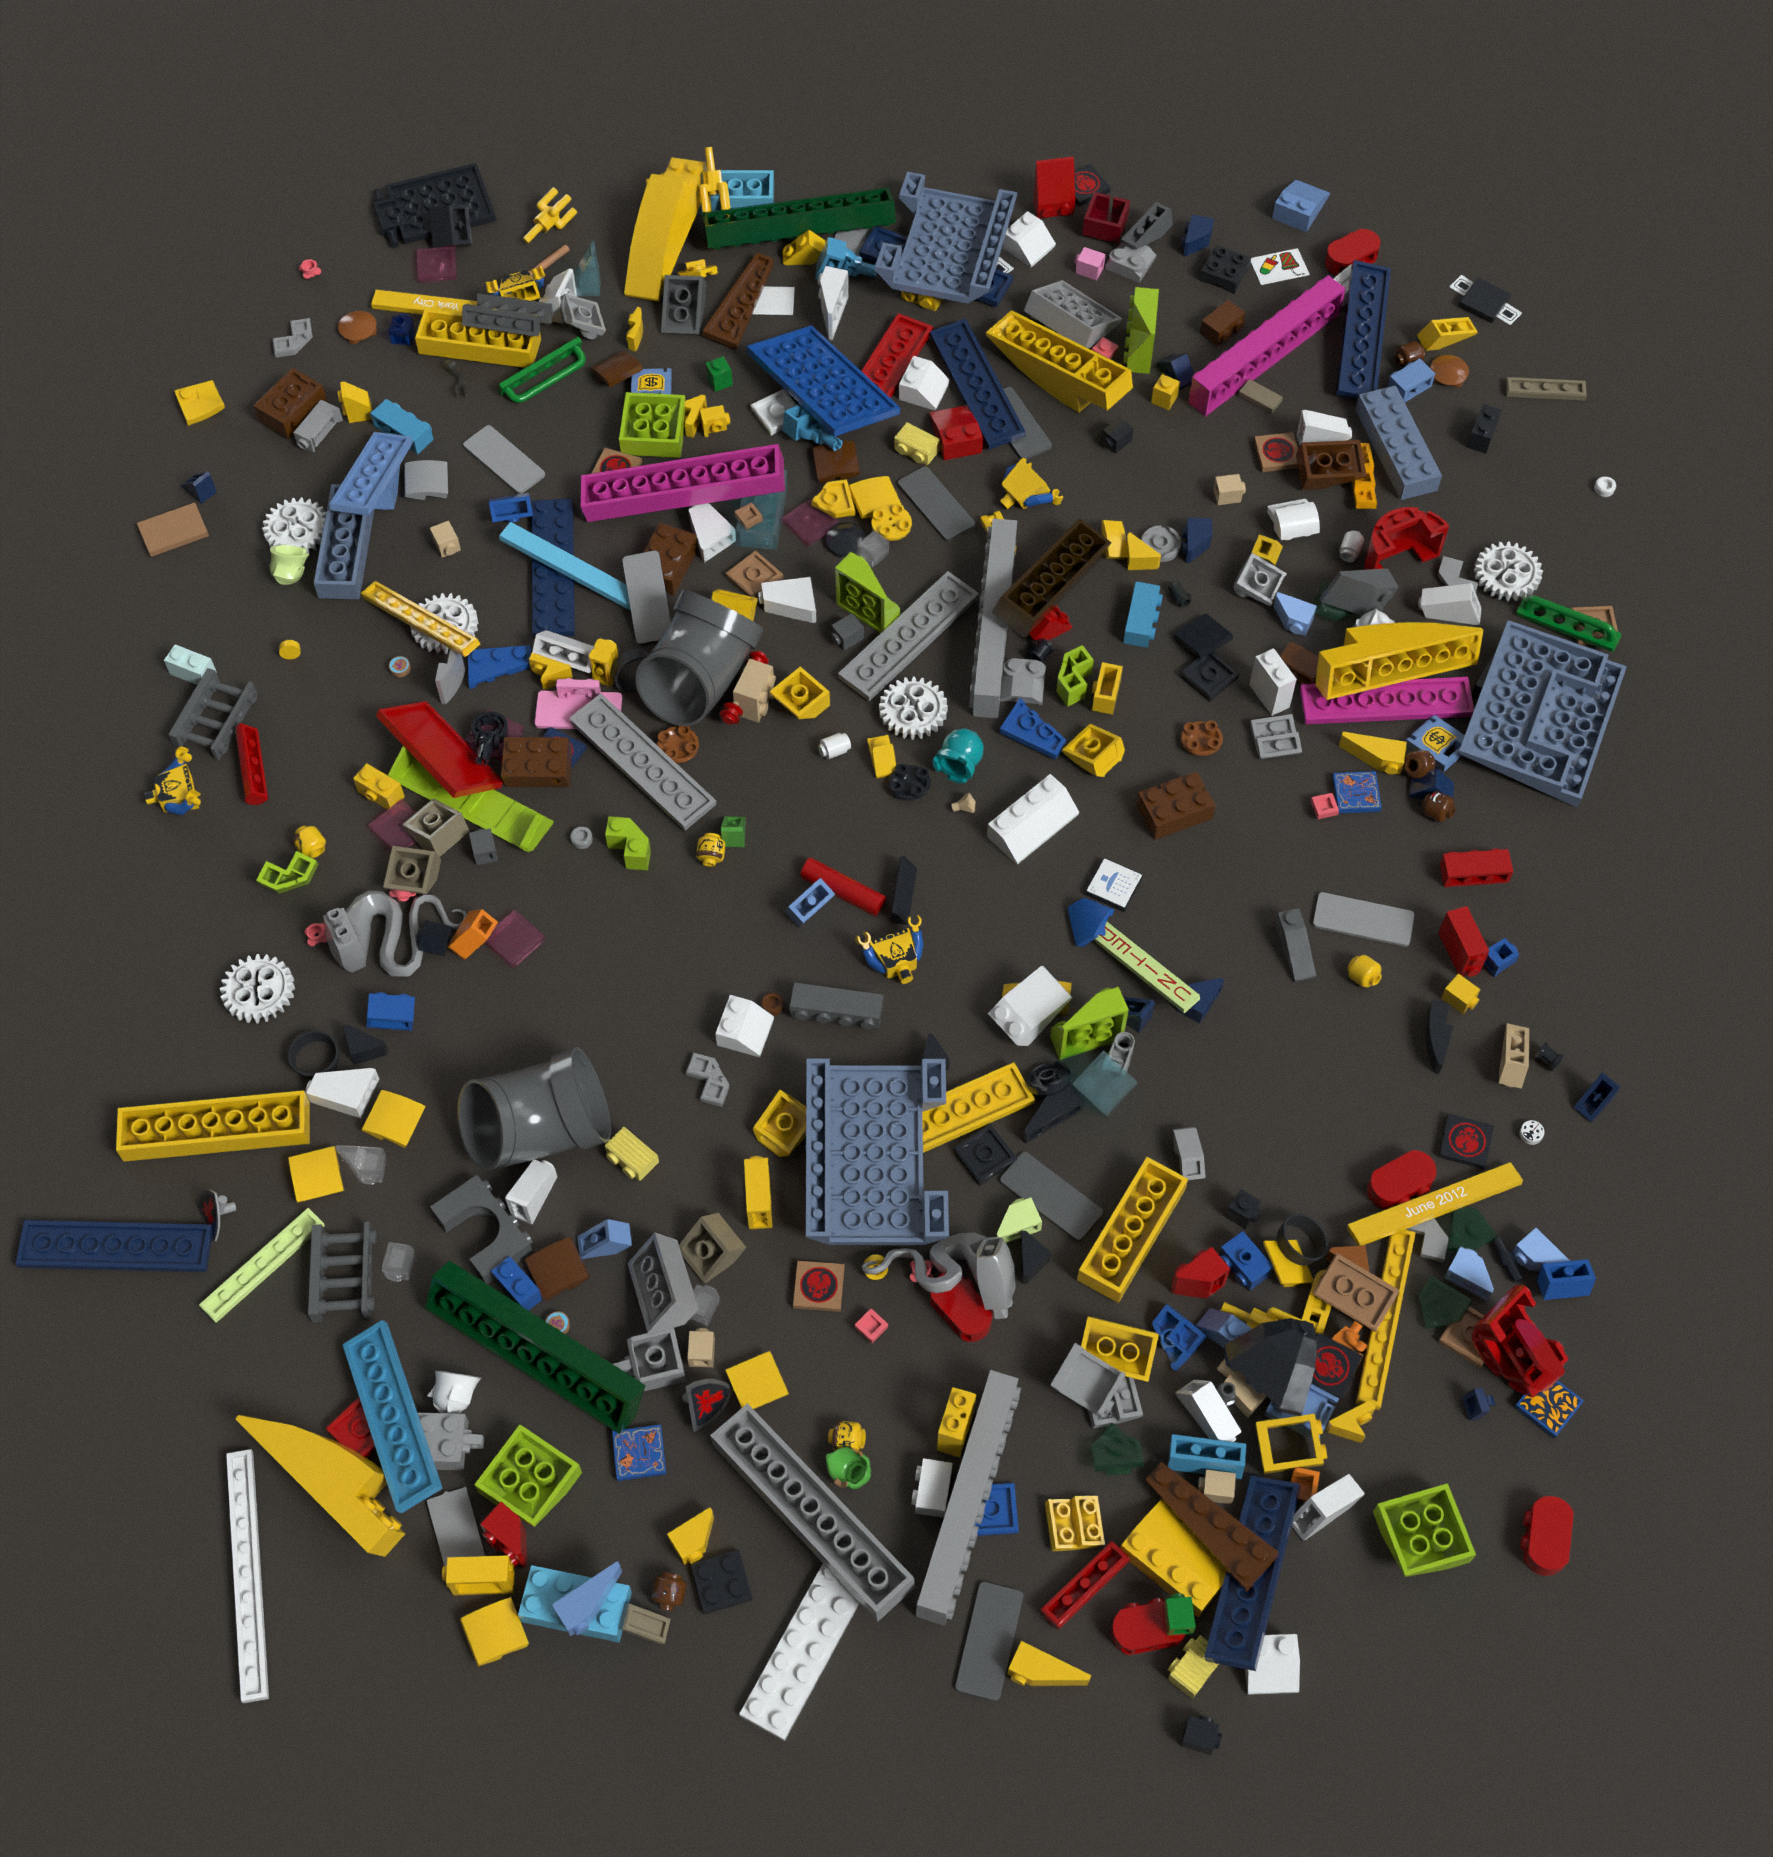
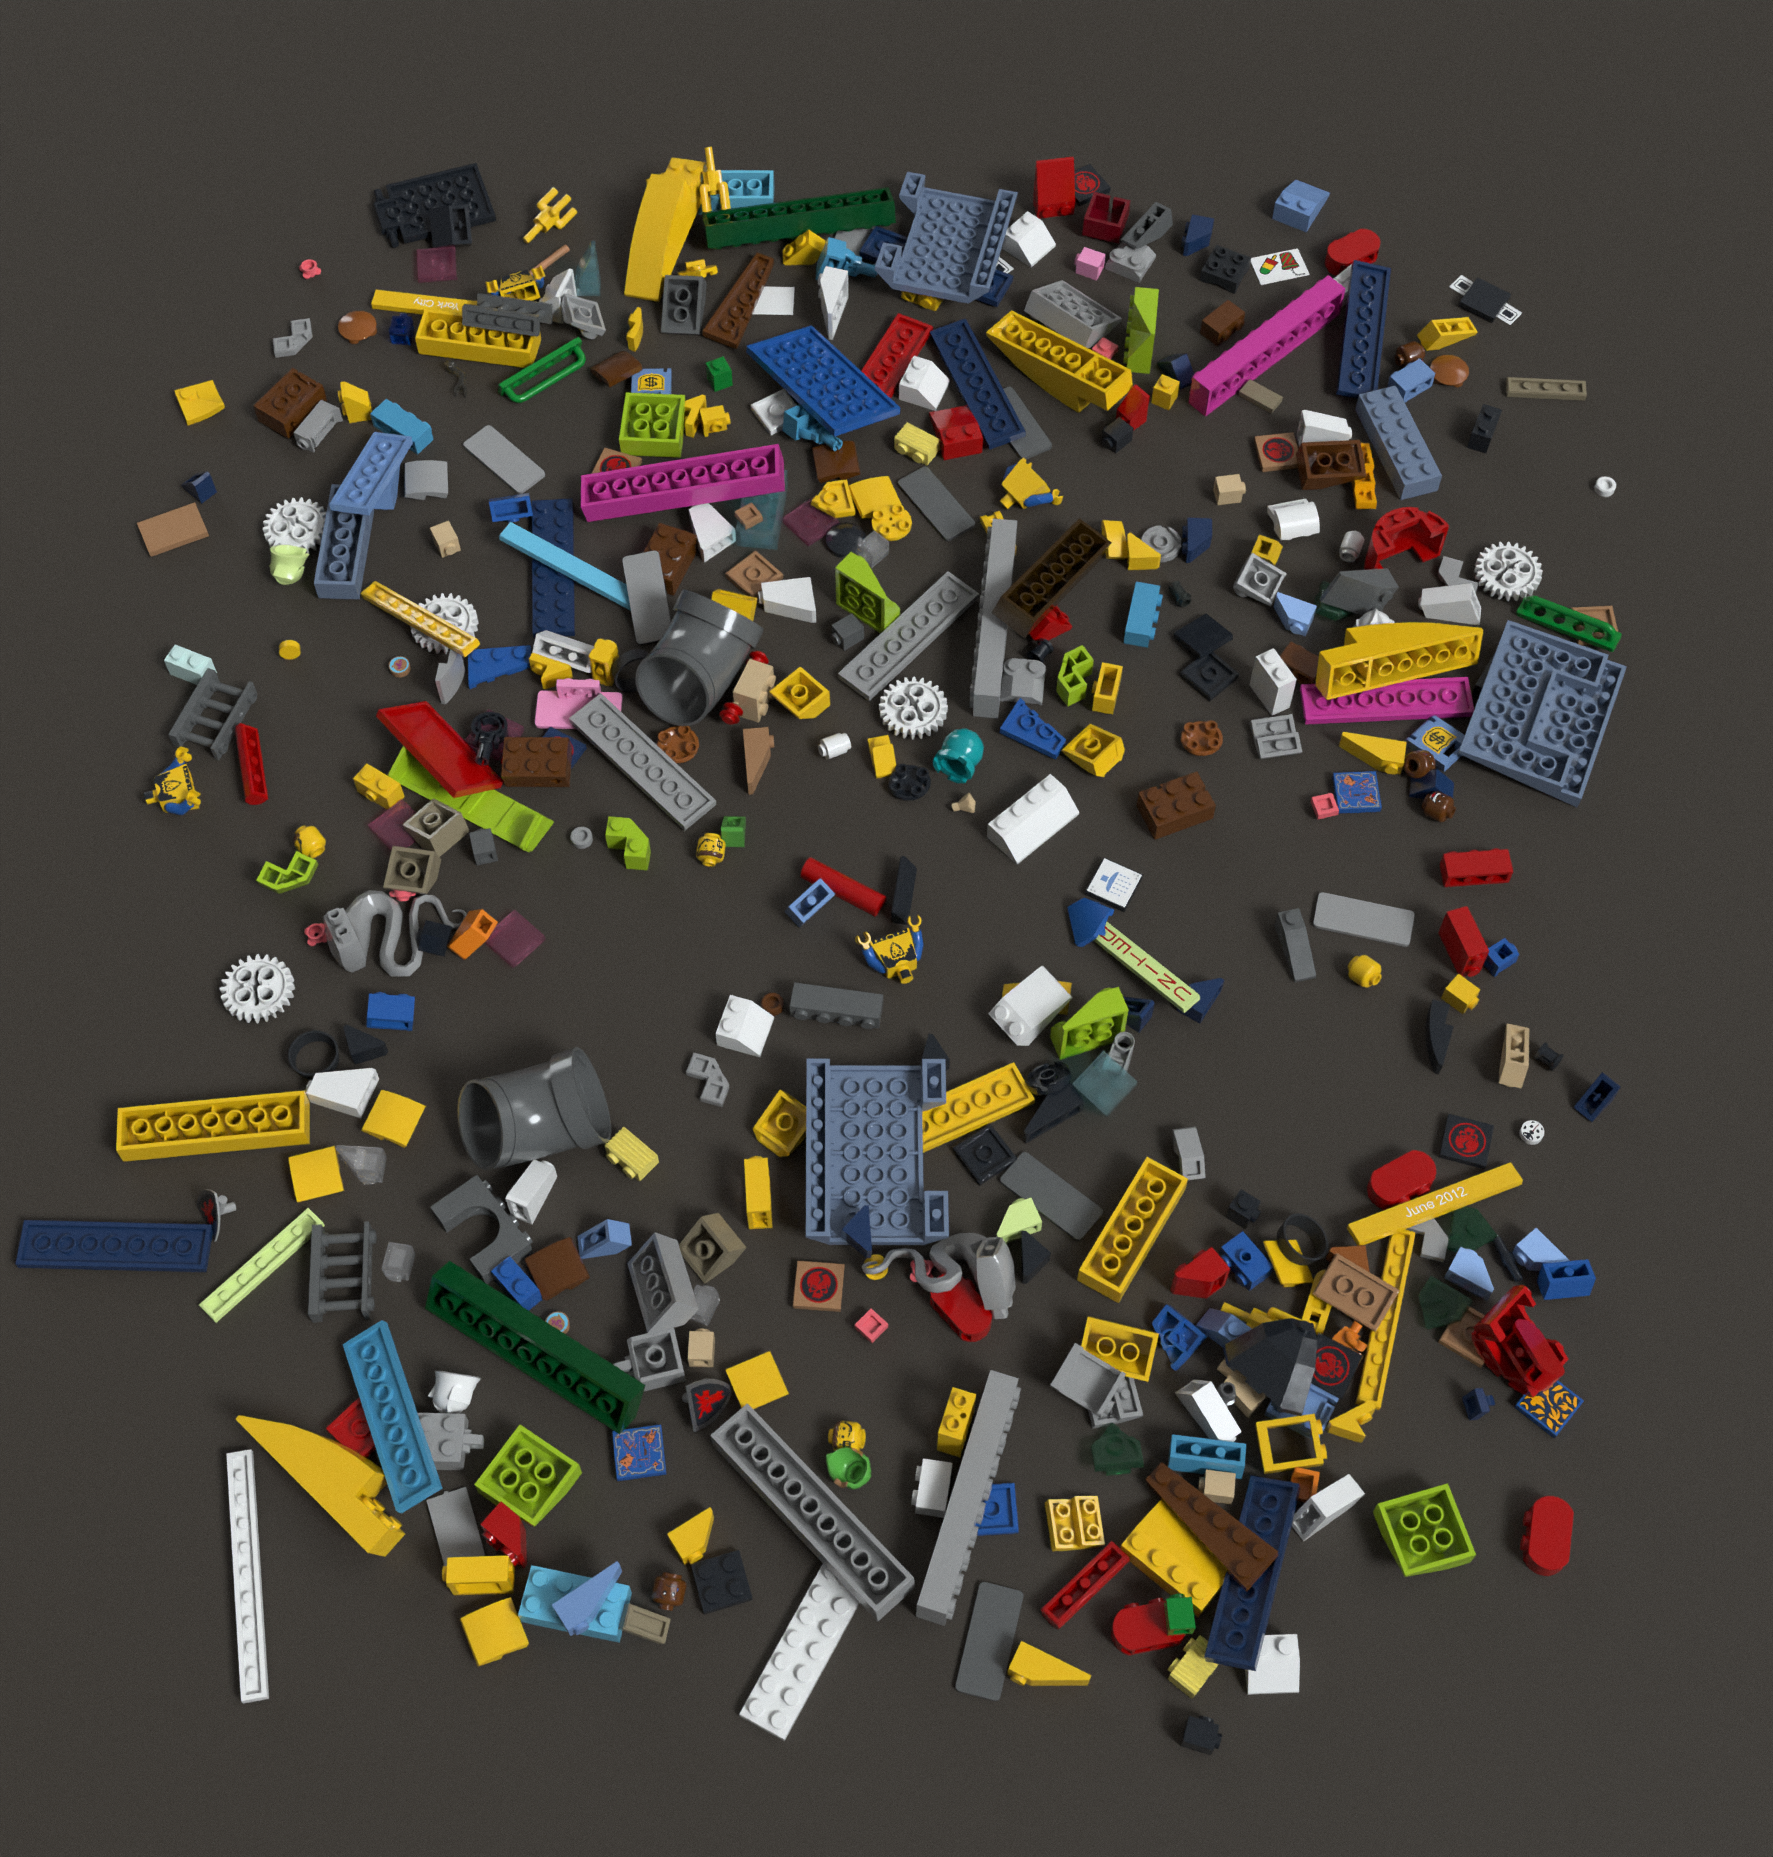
none -> medium nougat slope [743,727,774,795]
none -> dark blue slope [841,1205,872,1258]
none -> red slope [1116,385,1150,431]

